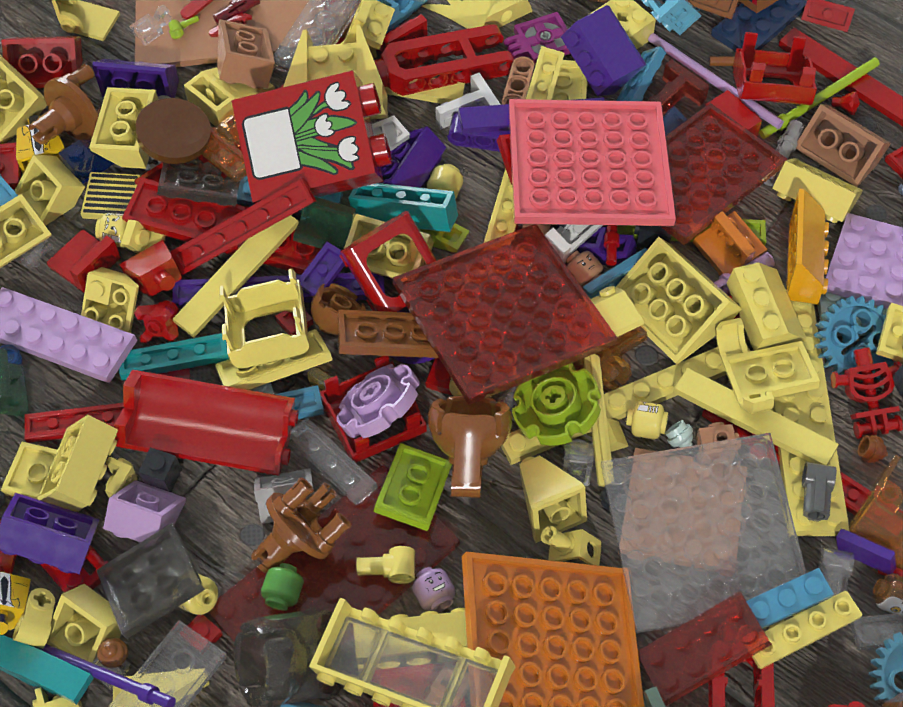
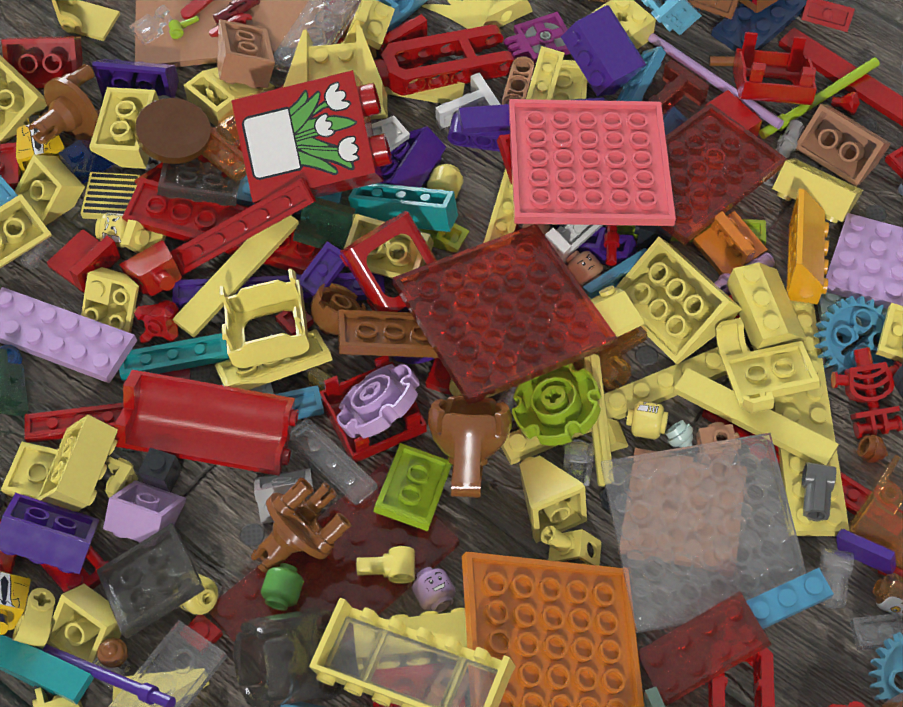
light yellow bracket [745,591,862,669] -> none

